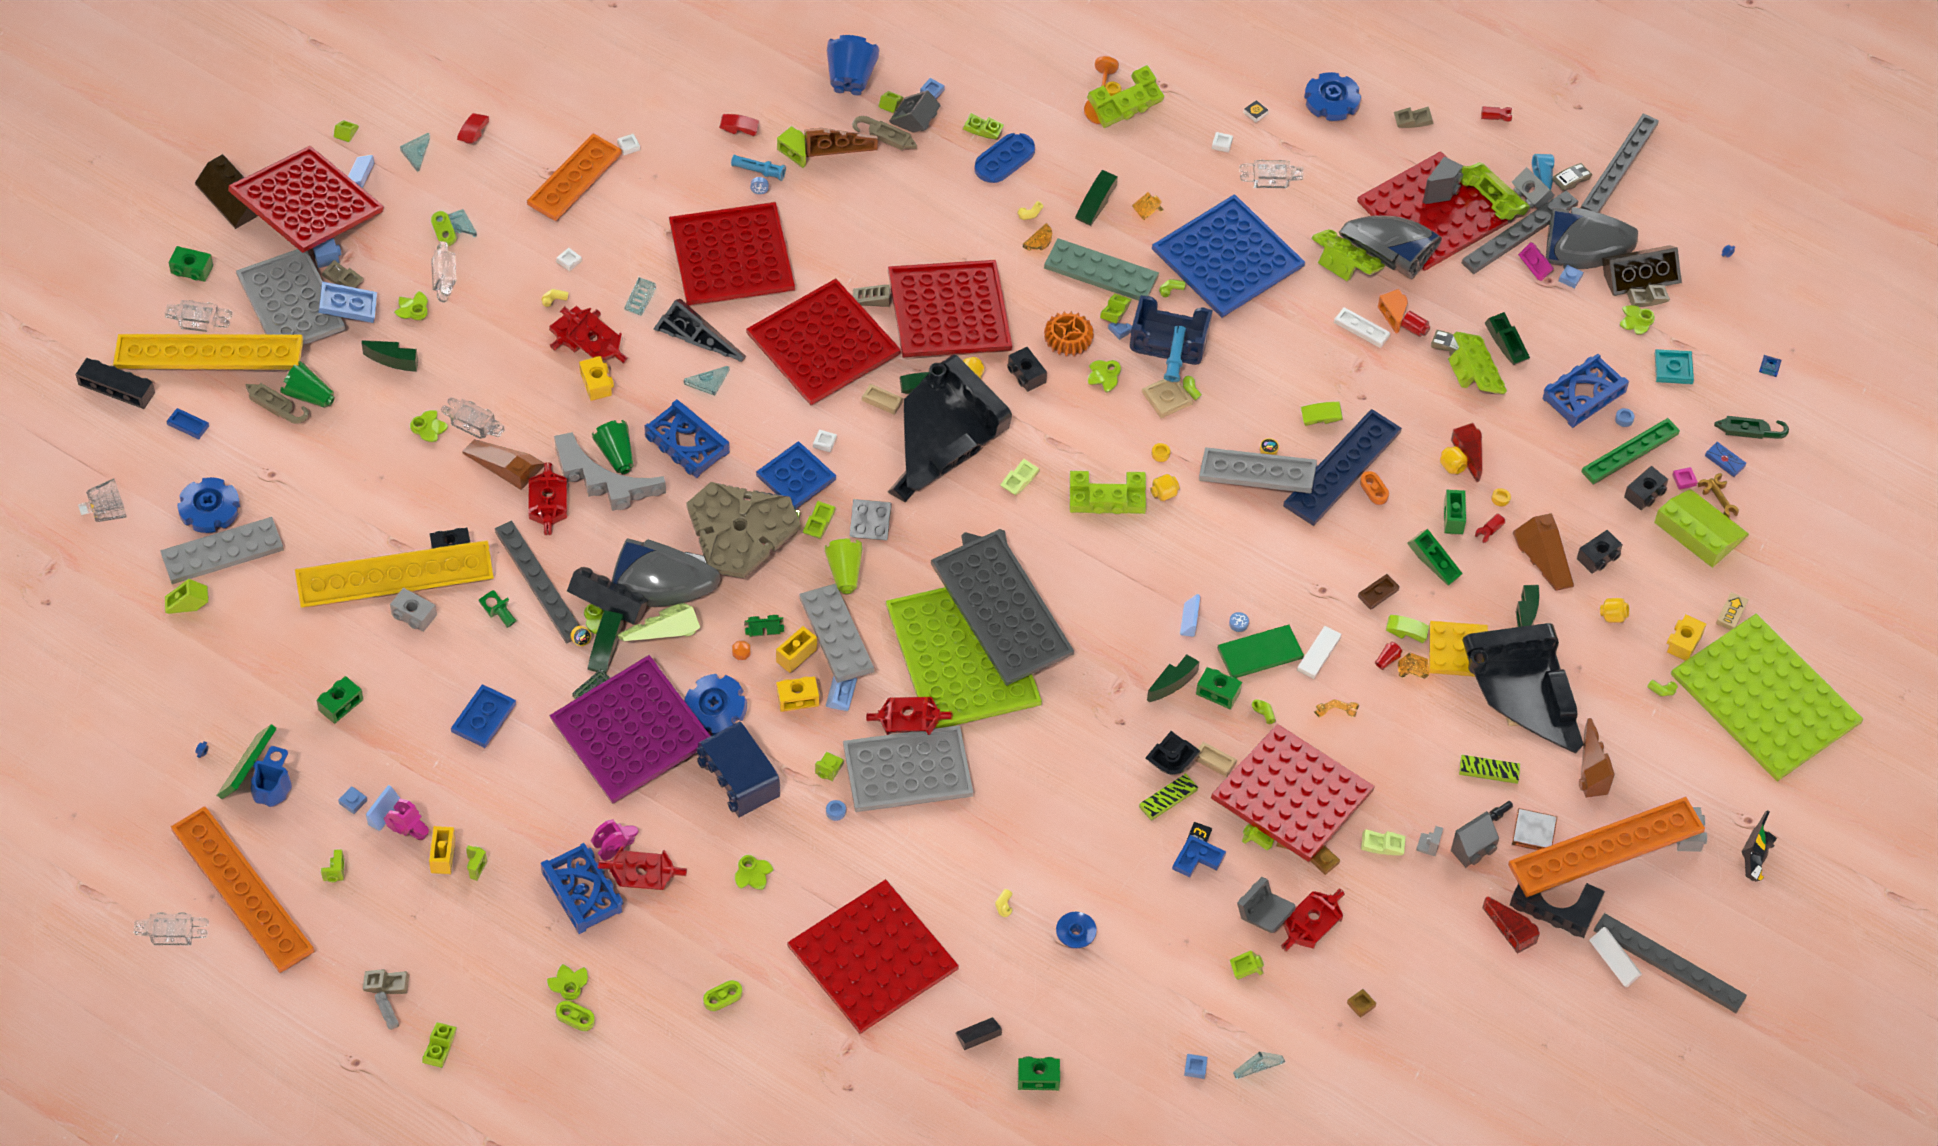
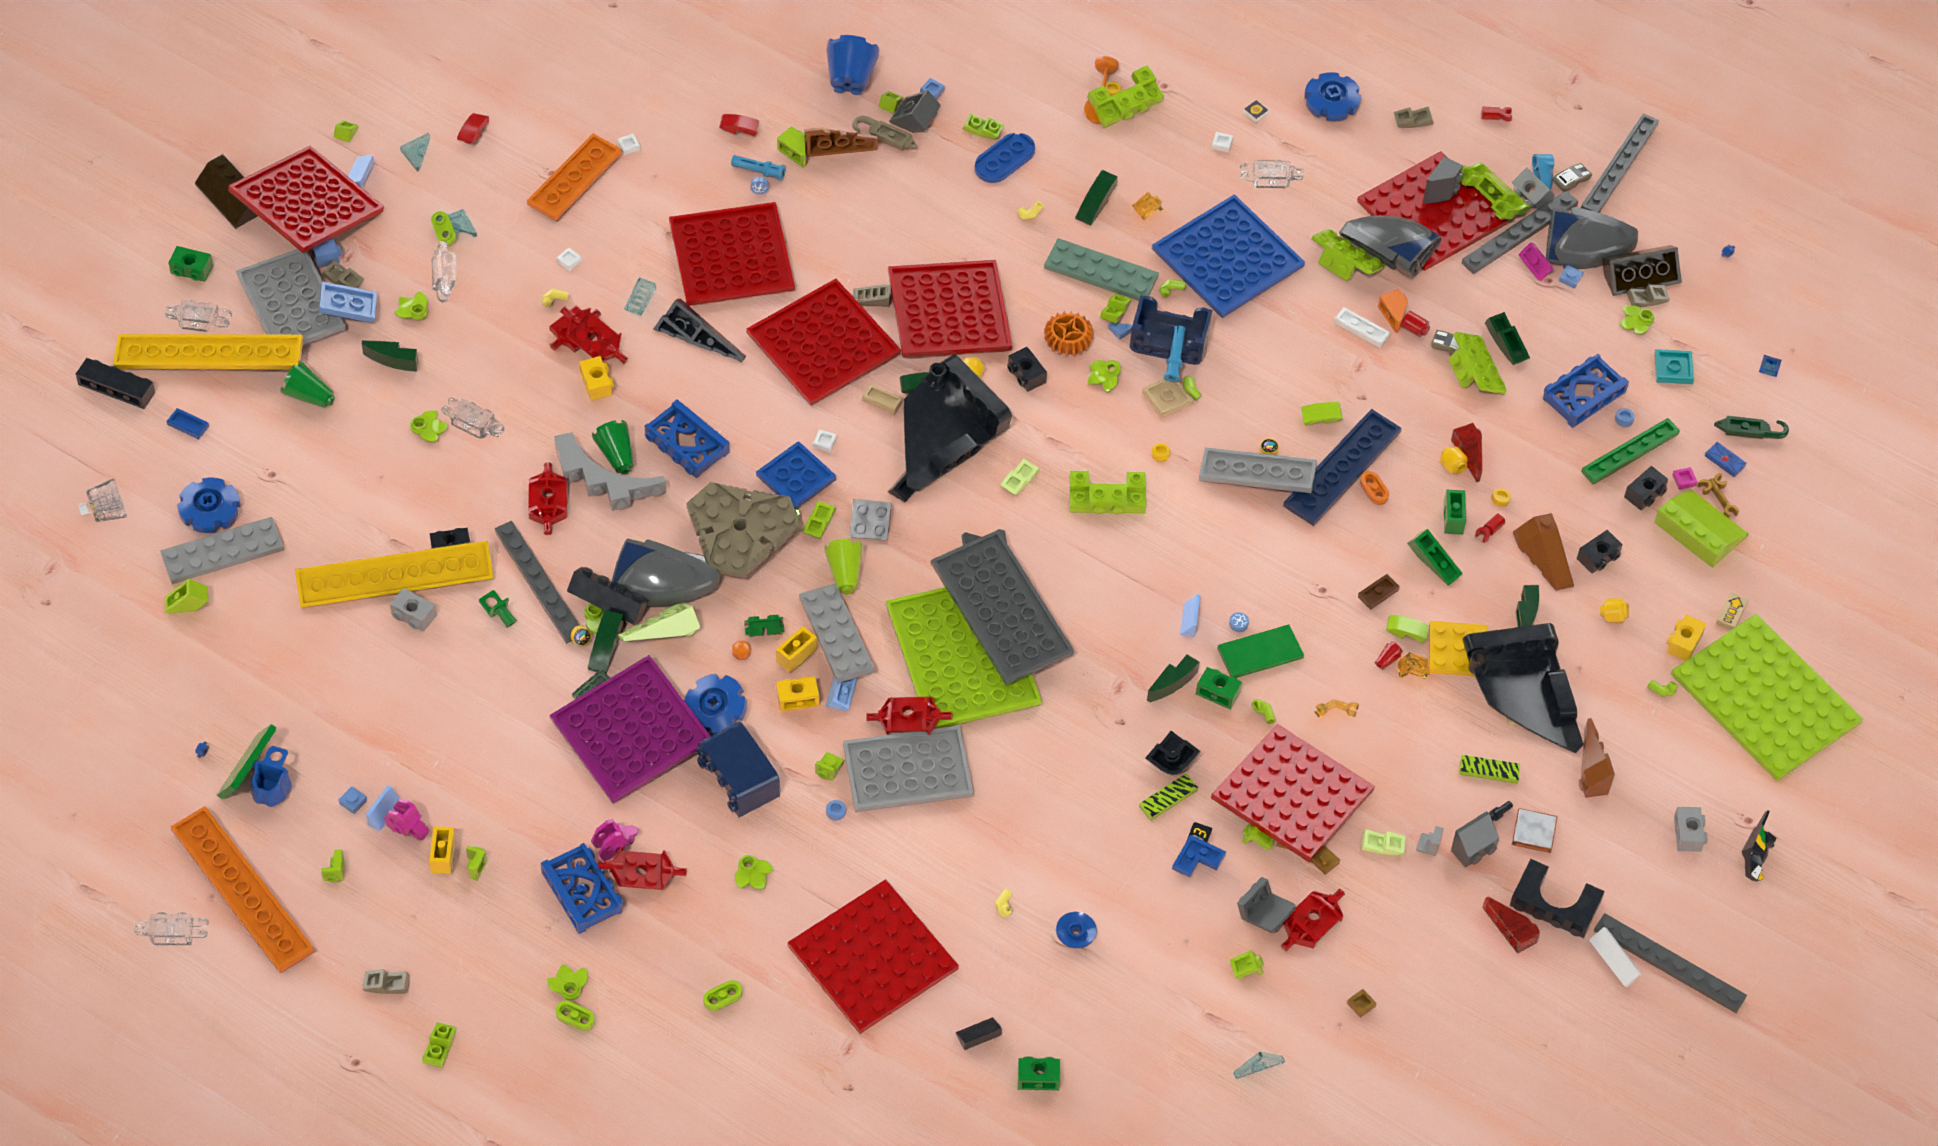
dark tan plate [245,383,309,424] -> none
green brick [316,676,364,724] -> none
light grey axle [375,992,399,1030] -> none
blue plate [451,684,516,748] -> none
dark orange wedge [462,439,544,490] -> none
clear light blue tile [684,366,729,396] -> none
clear yellow plate [1023,223,1053,251] -> none
yellow head [1150,474,1180,501] -> none
medium blue plate [1184,1054,1208,1079] -> none
tan tile [1195,742,1237,777] -> none
white tile [1297,626,1342,679] -> none
orange plate [1508,796,1705,897] -> none

